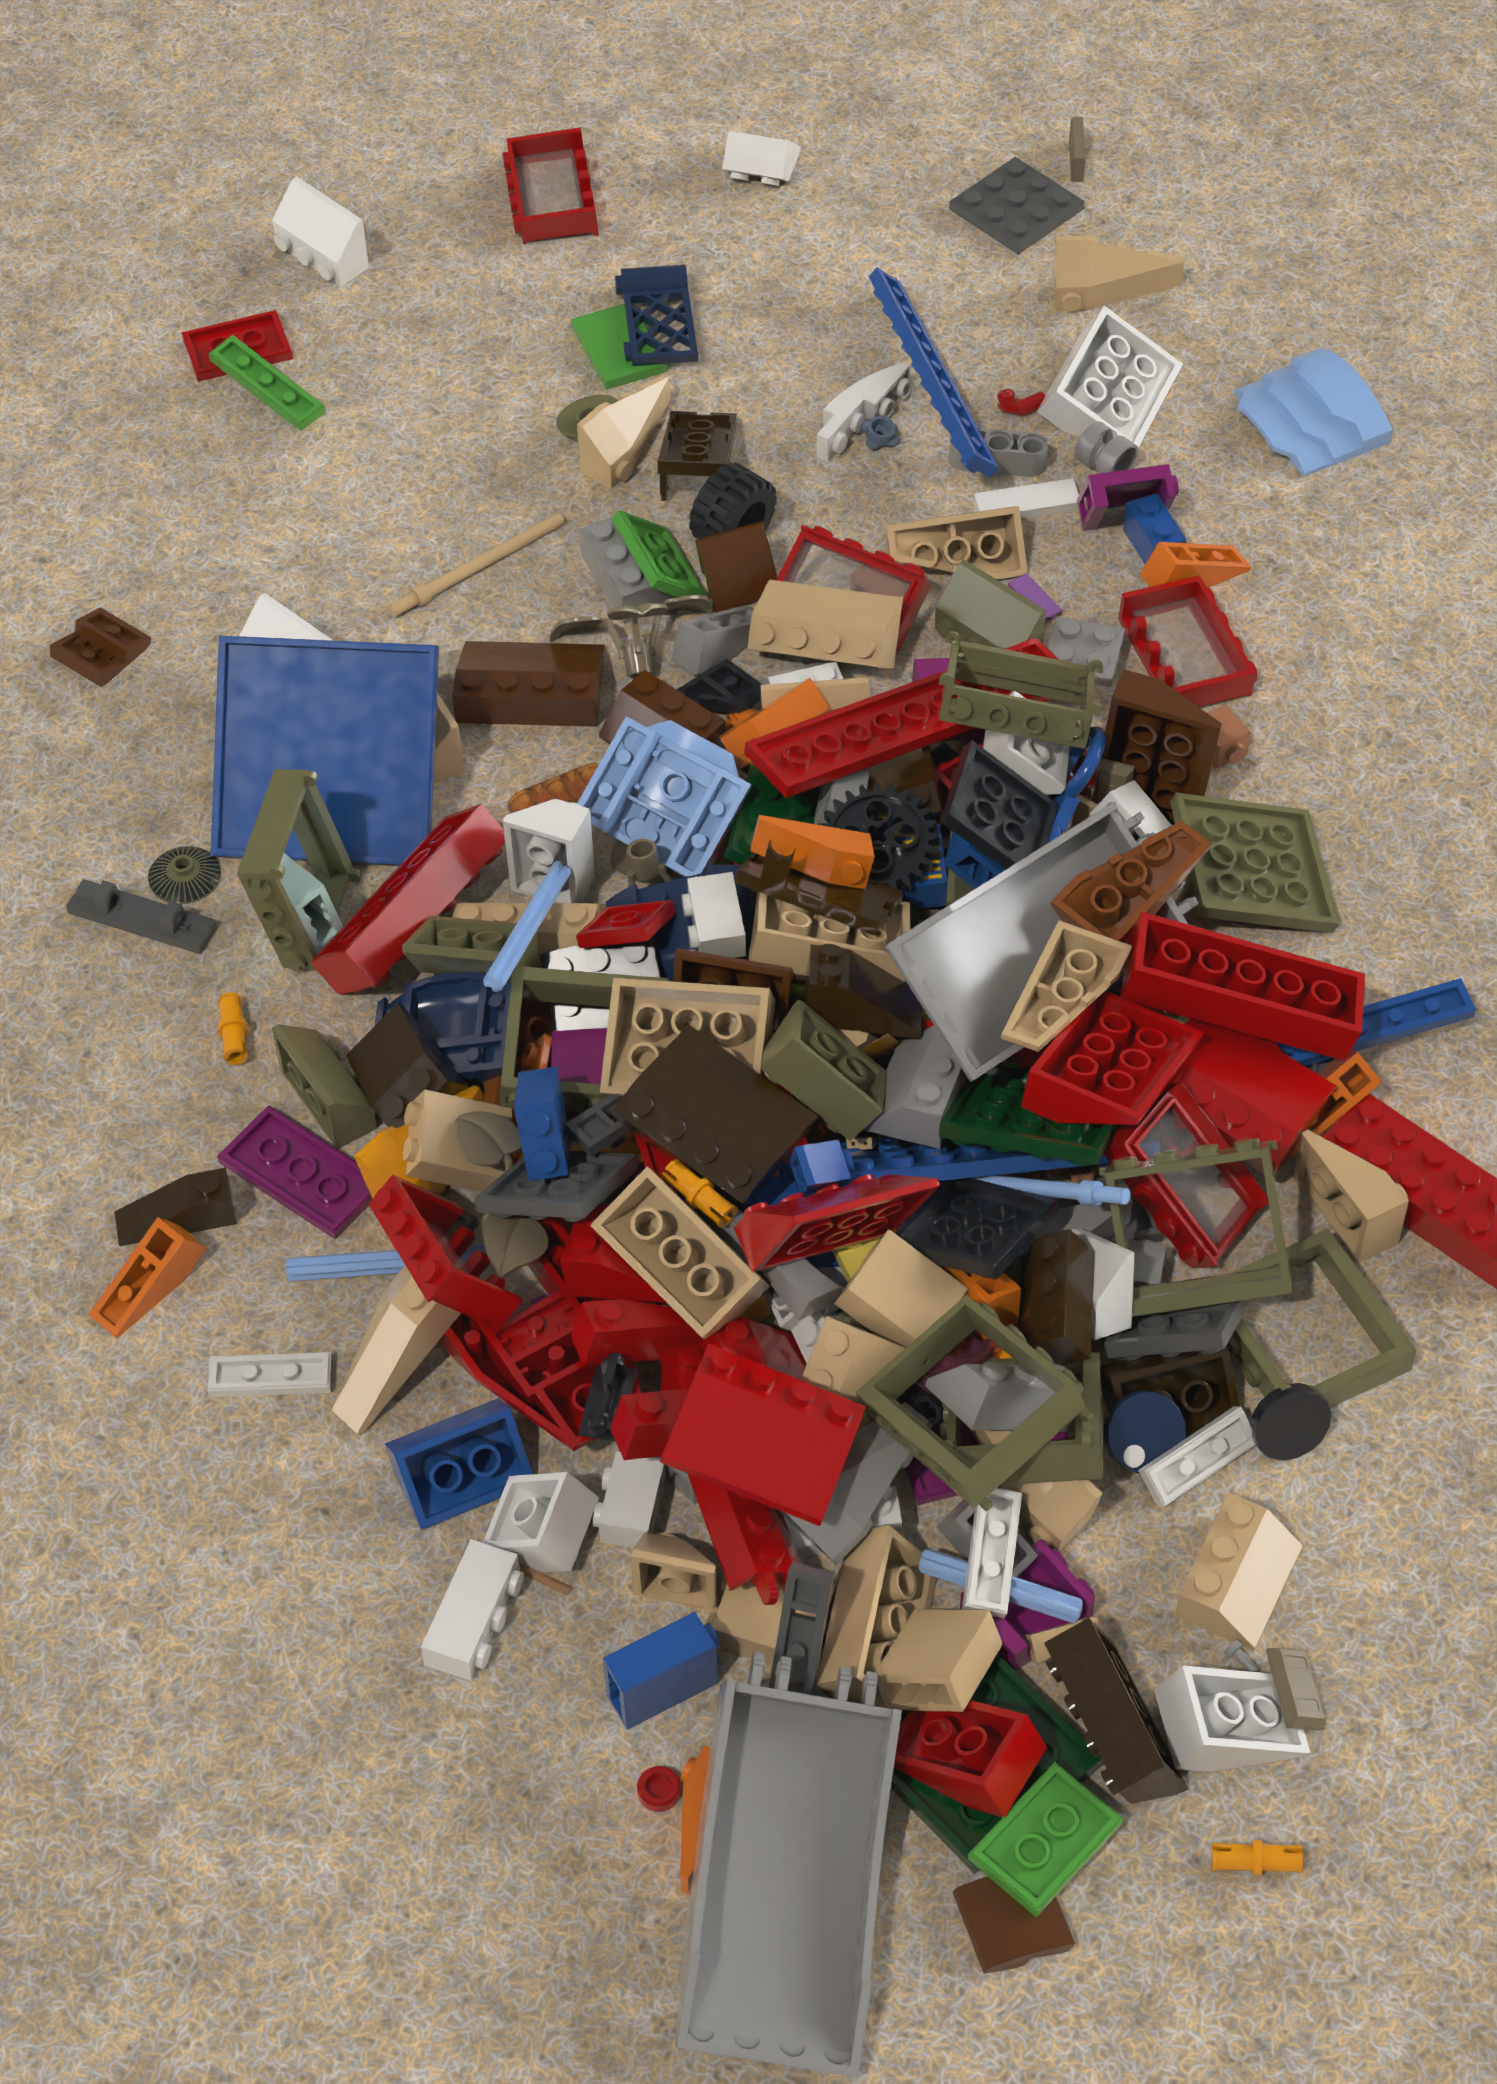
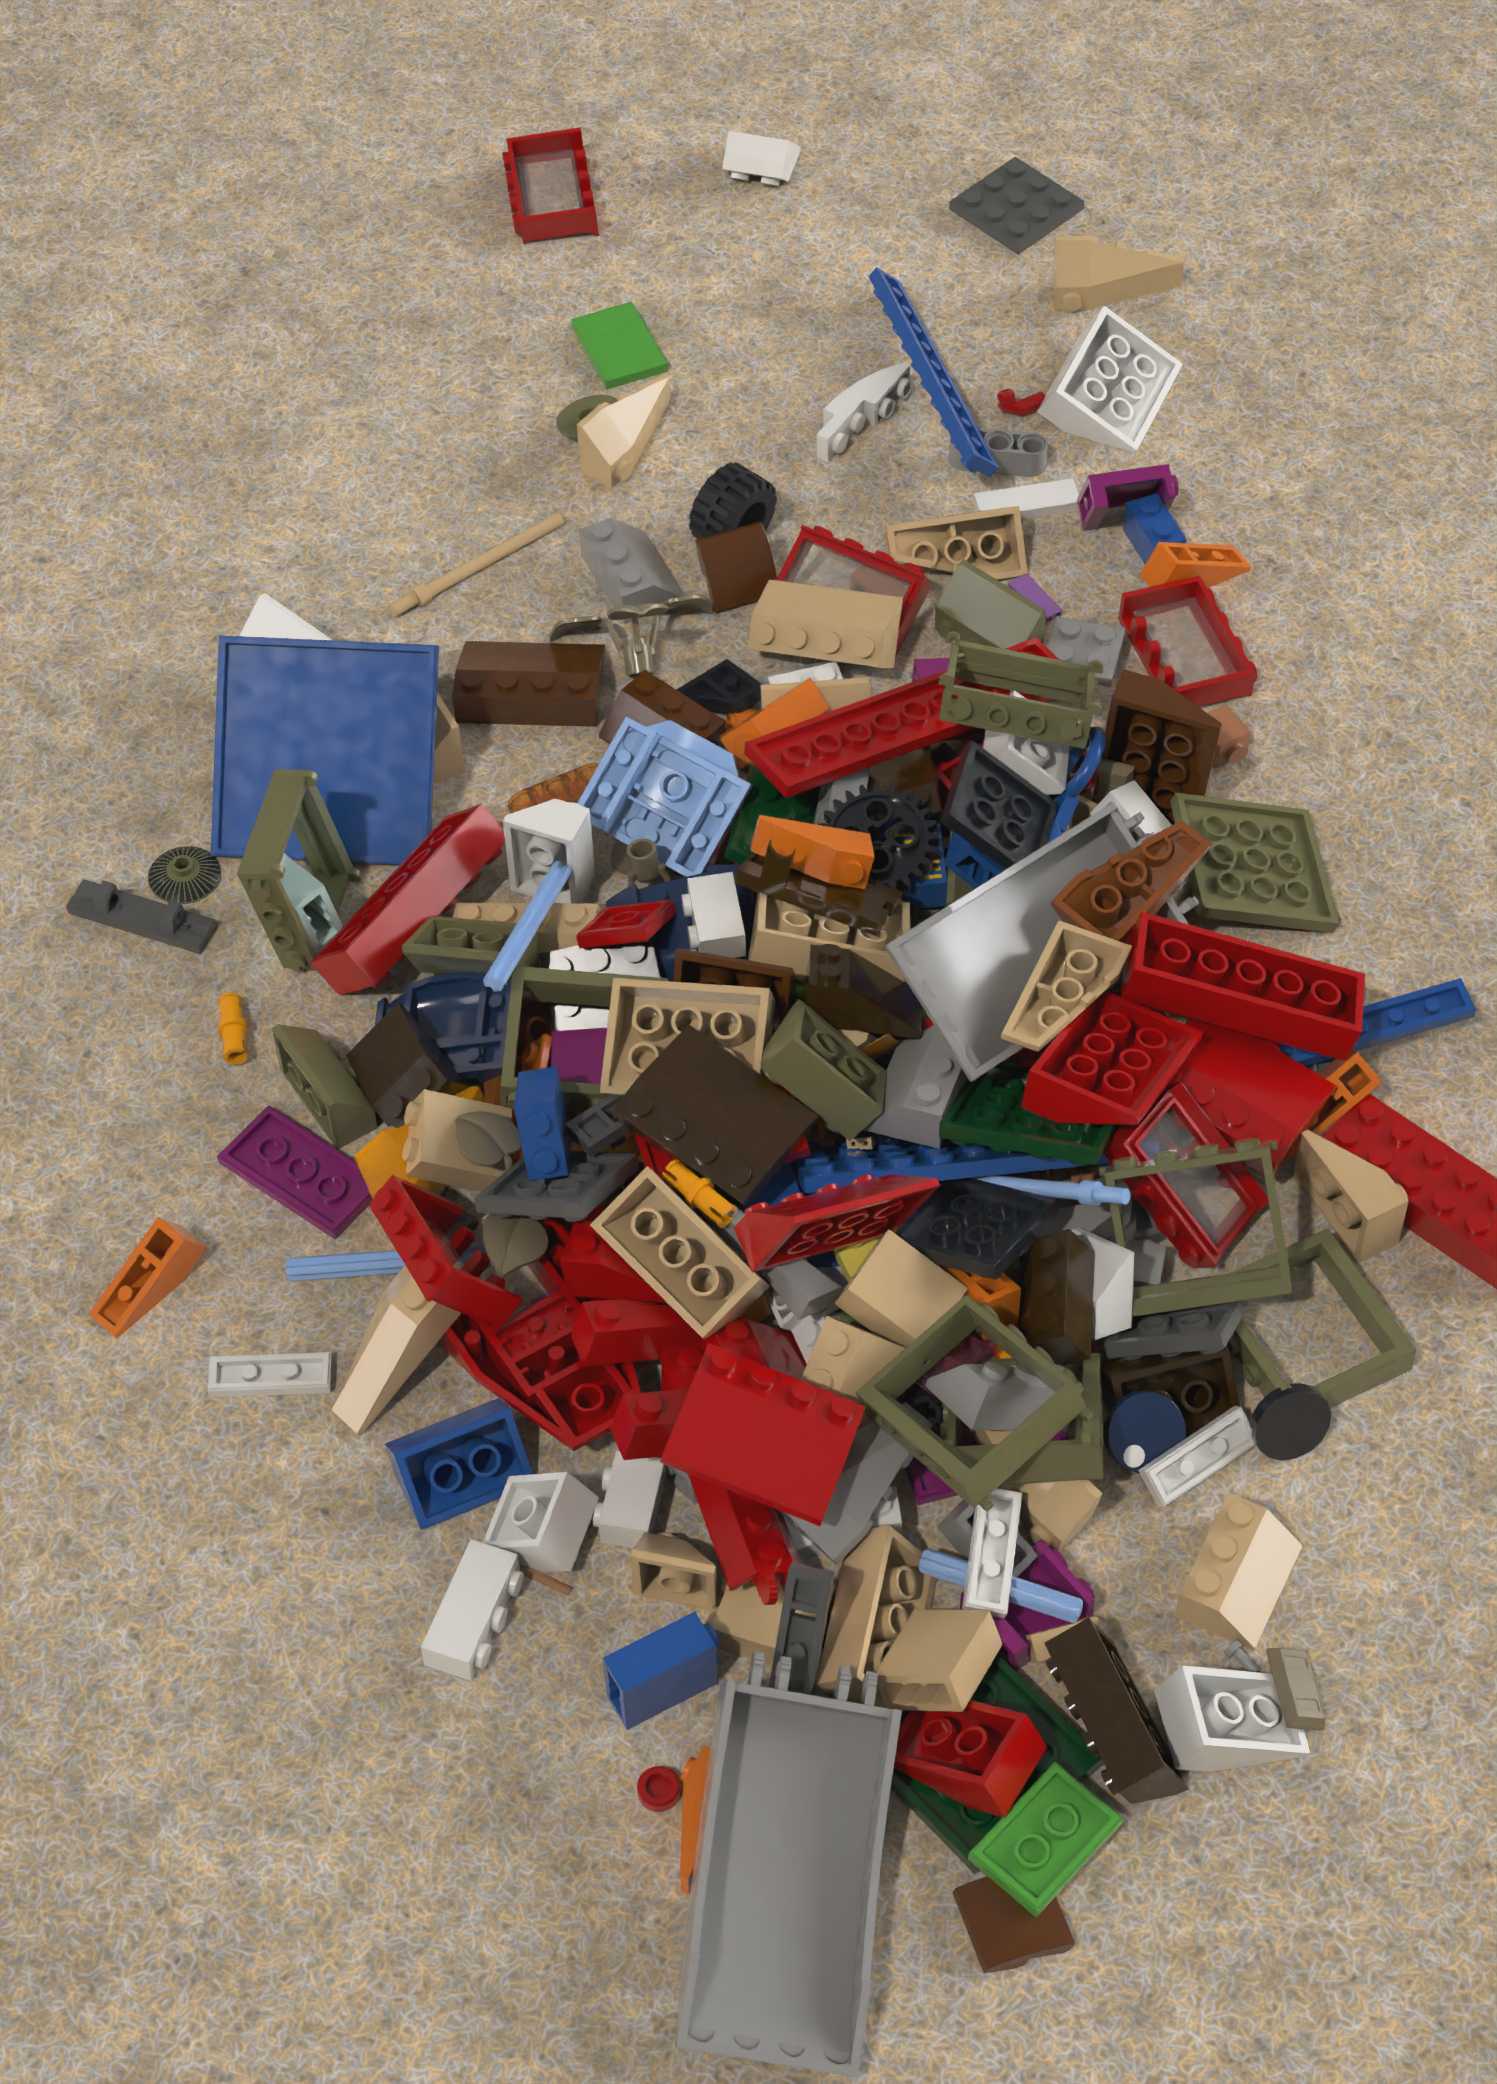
reddish brown slope [50,607,151,687] -> none
dark brown slope [114,1167,237,1247] -> none
red tile [181,310,293,382] -> none
bright green tile [209,335,325,431] -> none
white slope [272,176,369,287] -> none
black hinge [578,1353,637,1442] -> none
bright green tile [611,510,707,597] -> none
dark blue piece [615,264,698,366] -> none
dark brown piece [657,411,737,501] -> none
light grey slope [671,605,754,676] -> none
blue slope [789,1140,855,1197] -> none
sand blue plate [861,416,898,450] -> none
dark tan tile [1069,117,1085,182] -> none
light grey wheel [1075,421,1139,474] -> none
light orange pin [1212,1840,1303,1876] -> none
light blue slope [1234,348,1392,476] -> none

